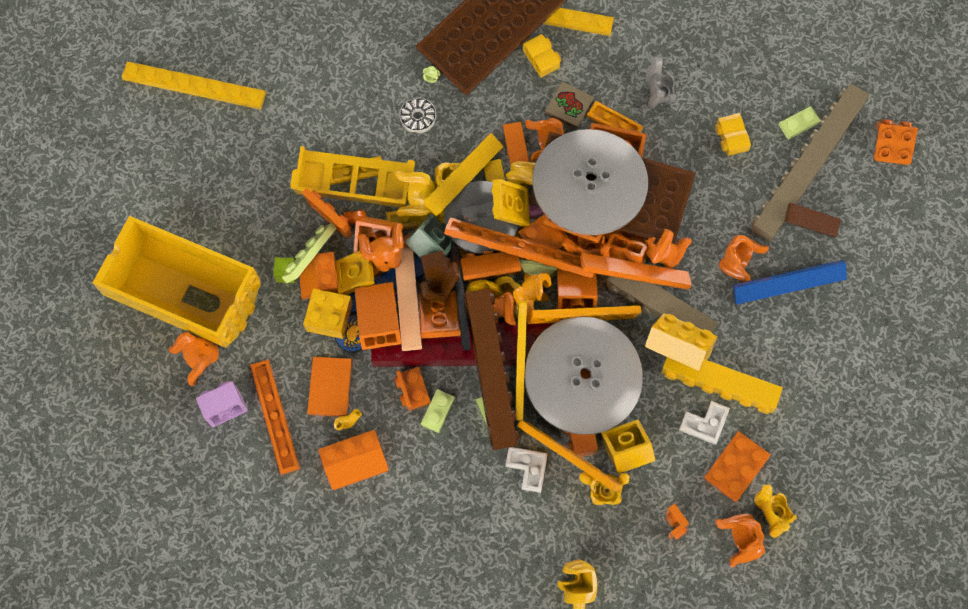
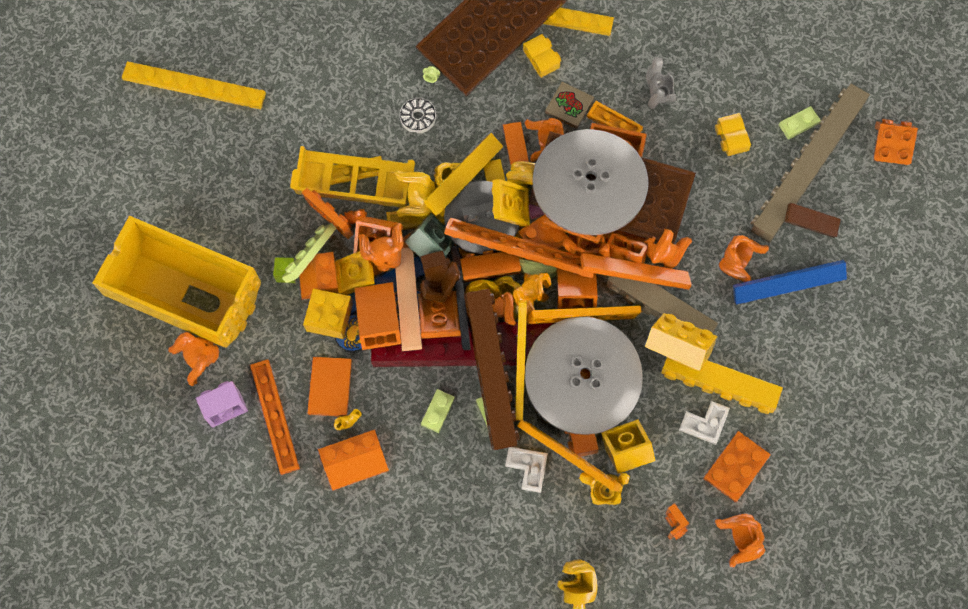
orange bracket [394,367,431,411] -> none
yellow hair [754,484,797,538] -> none

